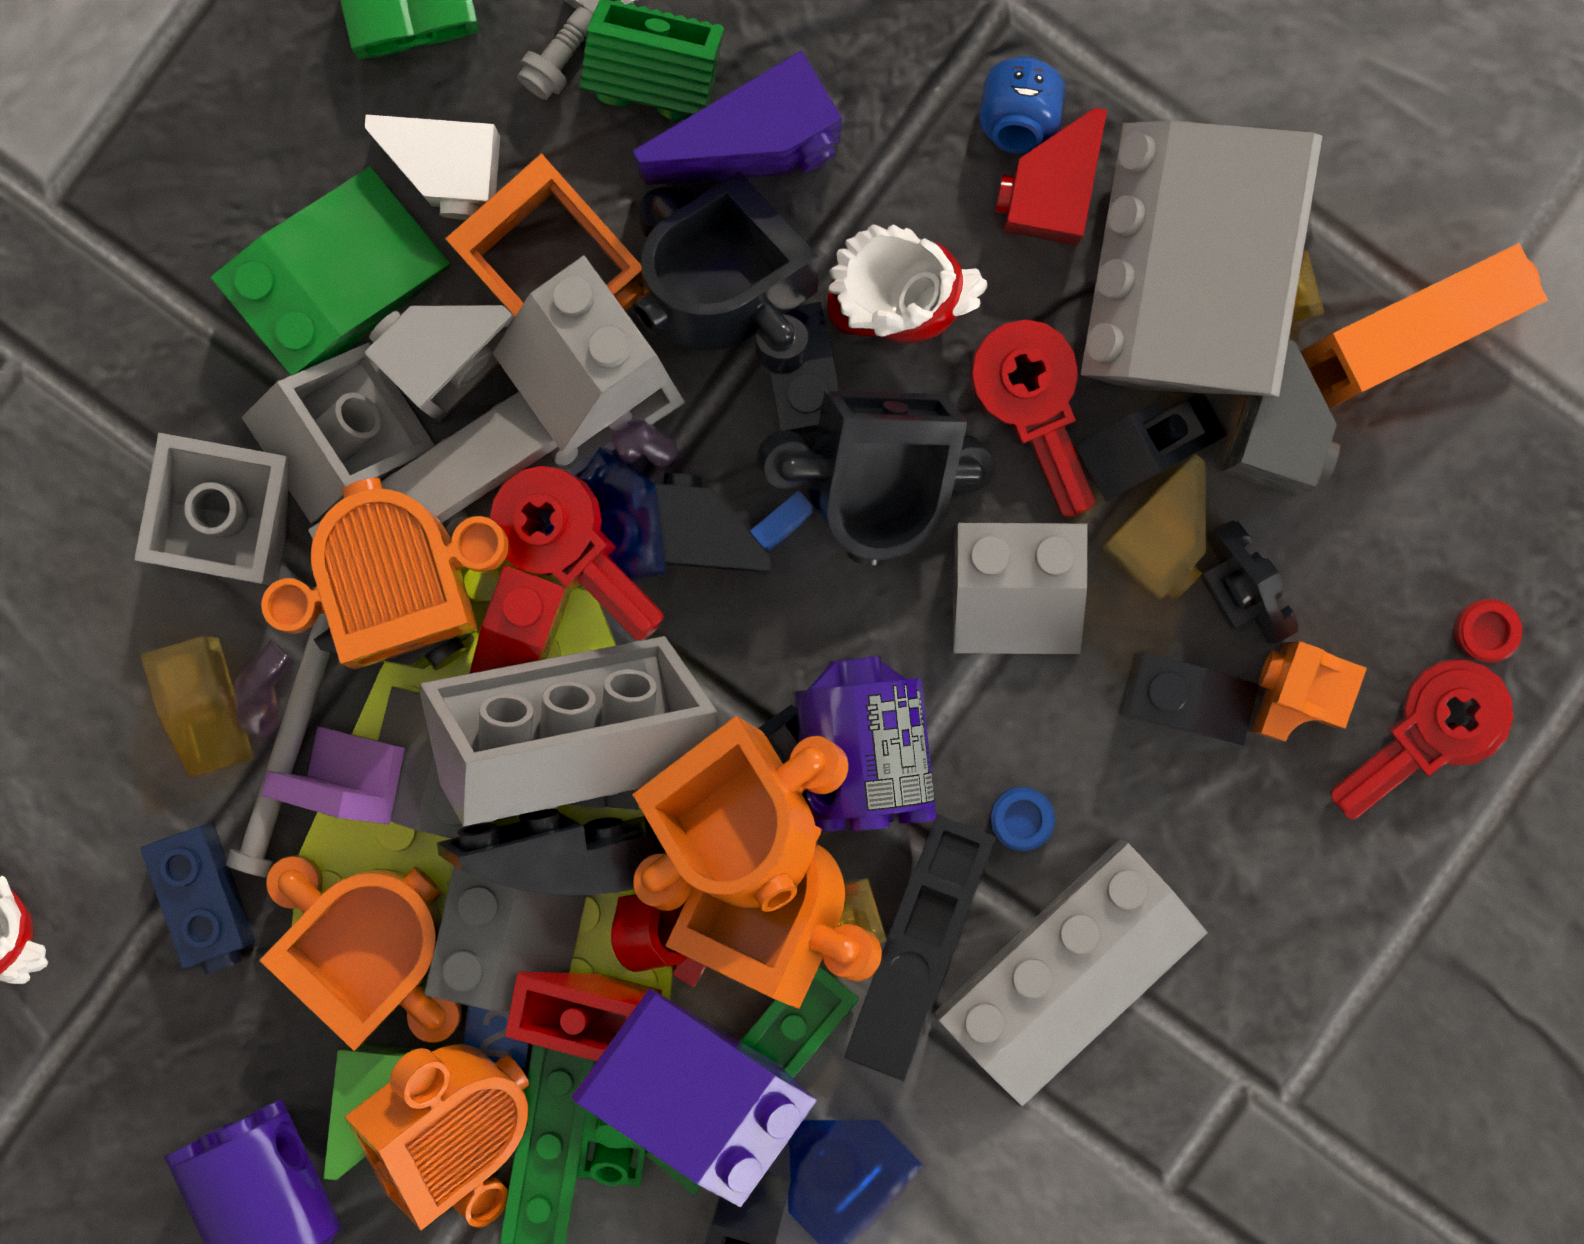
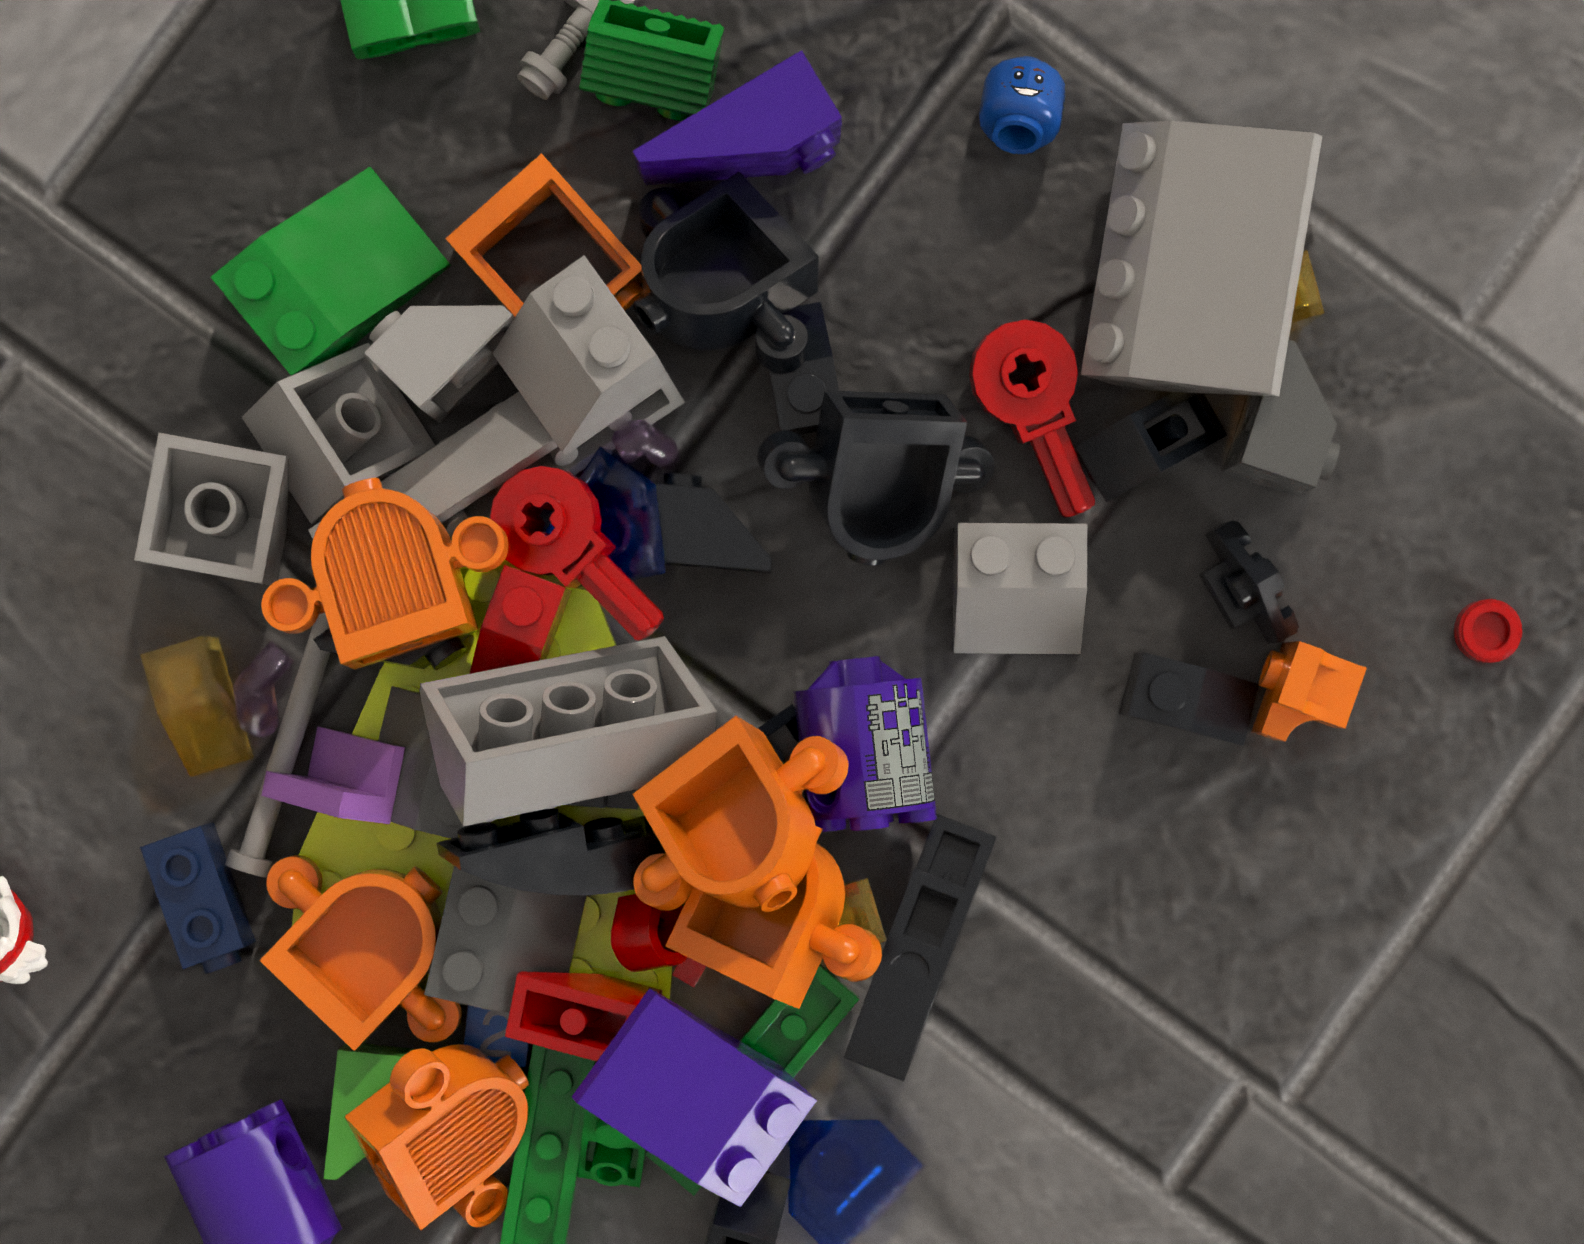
white slope [365,115,500,220] -> none
blue tile [750,490,813,551] -> none
white hair [827,225,987,343] -> none
light grey slope [935,839,1208,1106] -> none
blue tile [990,787,1055,851] -> none
red slope [995,108,1107,246] -> none
clear yellow slope [1099,454,1206,601] -> none
orange slope [1300,243,1548,409] -> none
red piece [1330,659,1514,820] -> none

